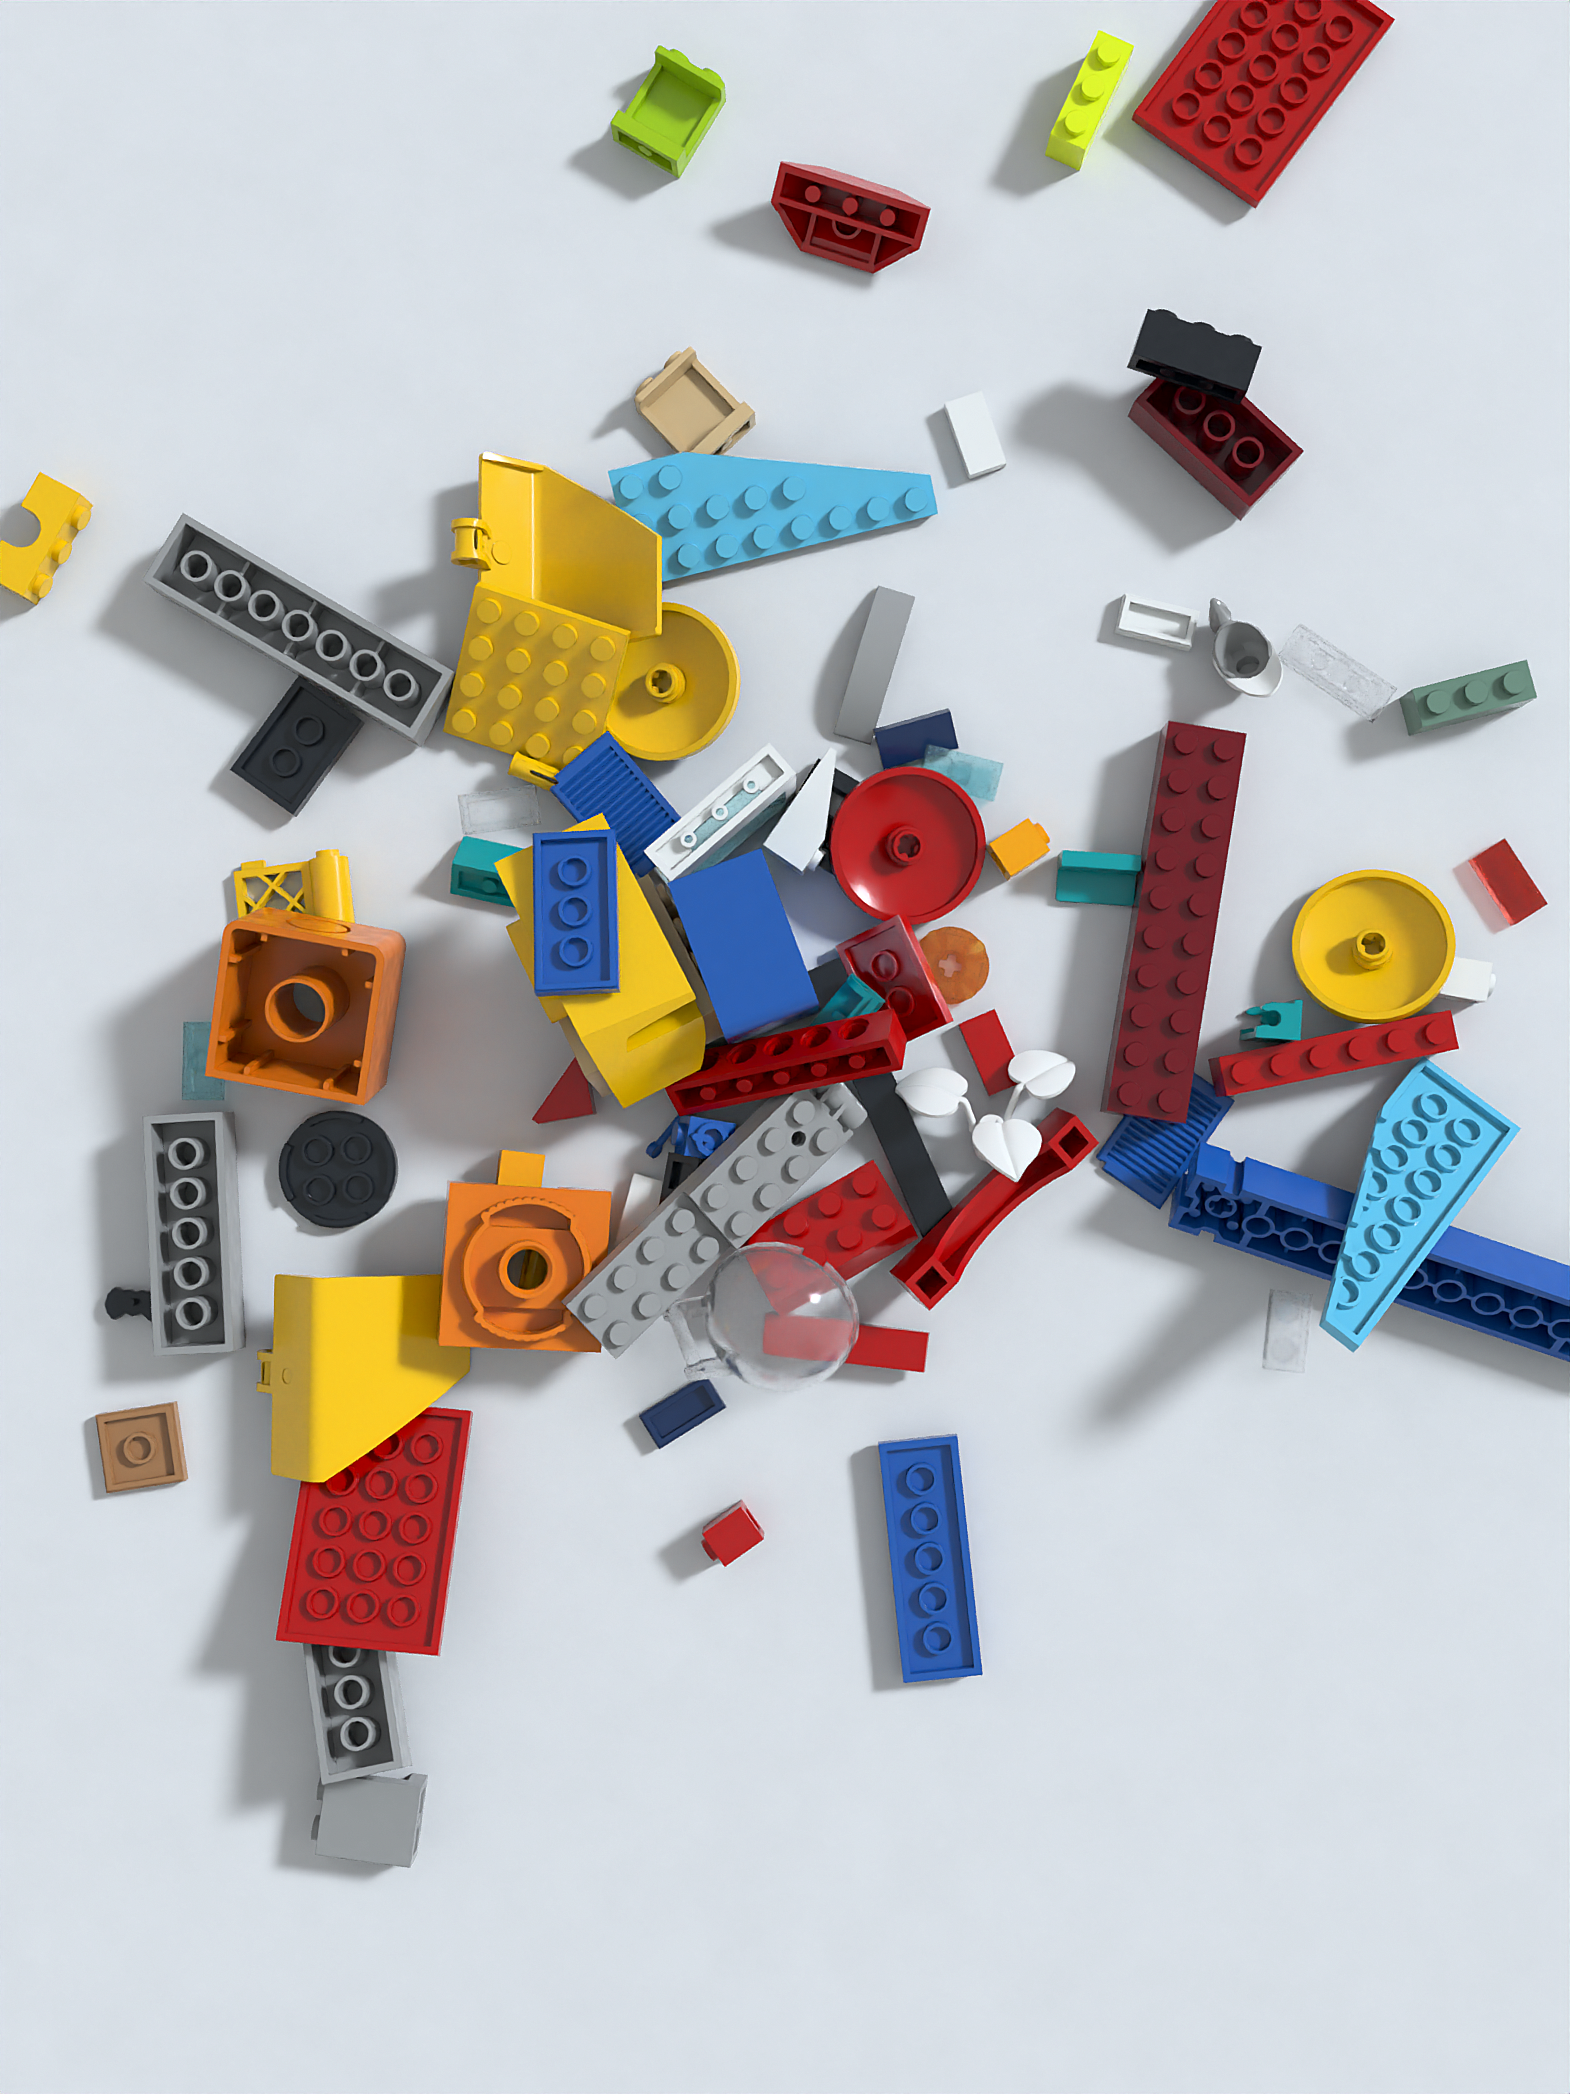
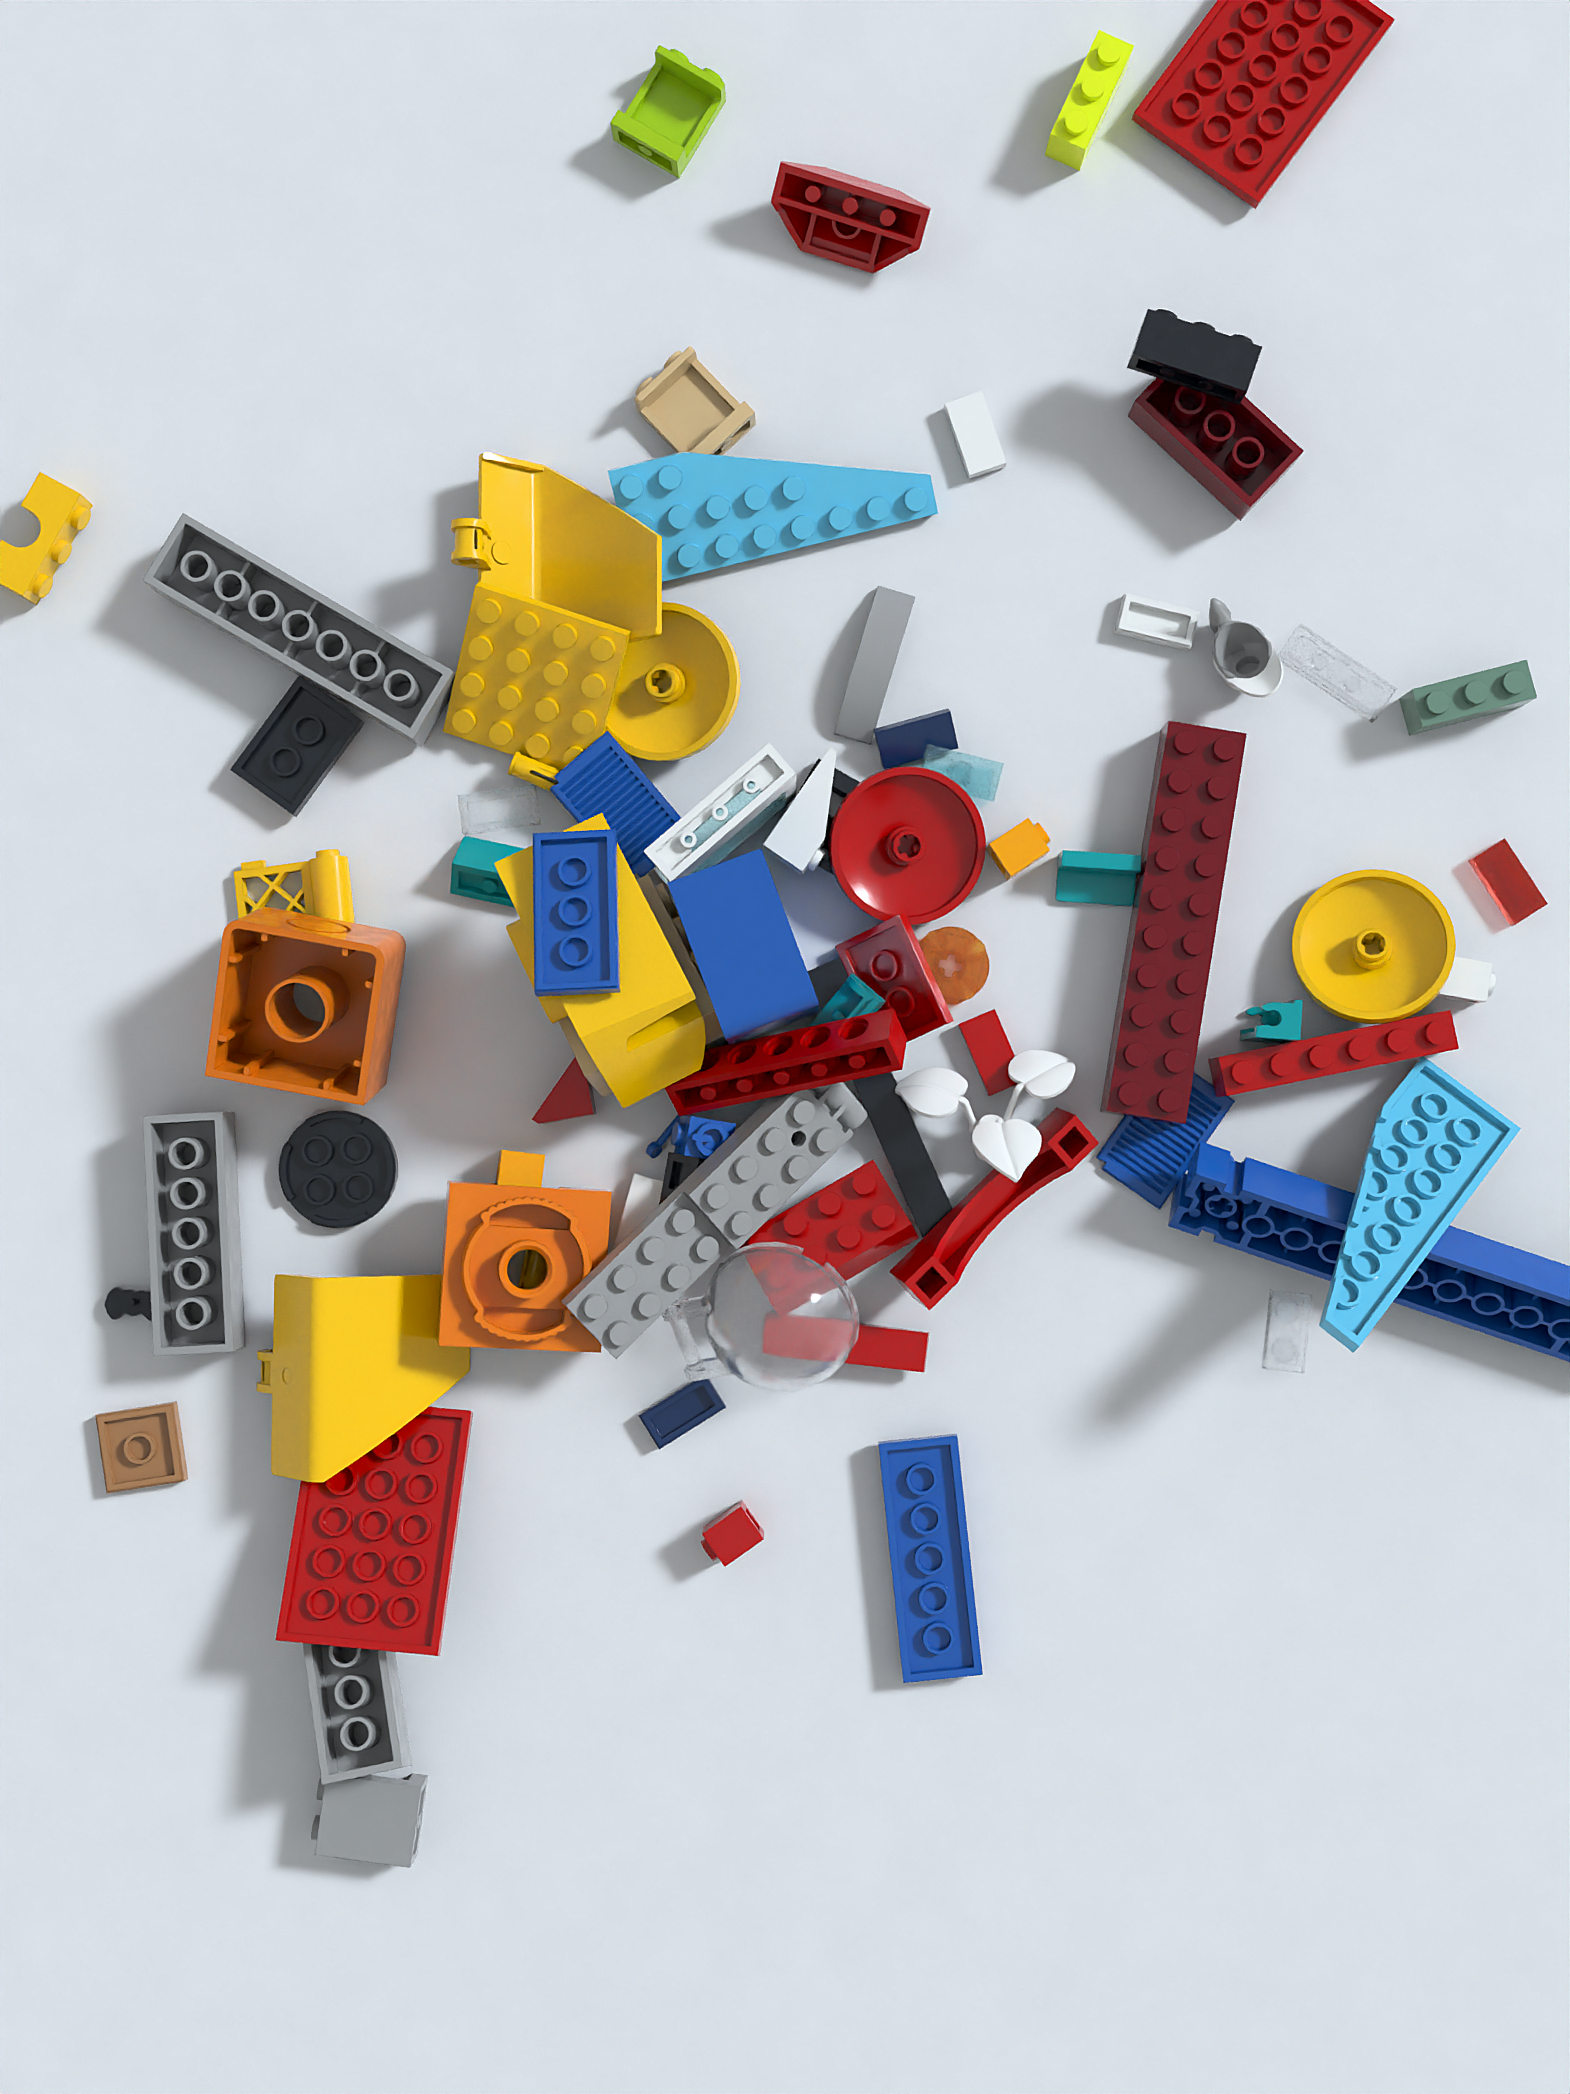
clear light blue plate [182,1022,225,1100] -> none

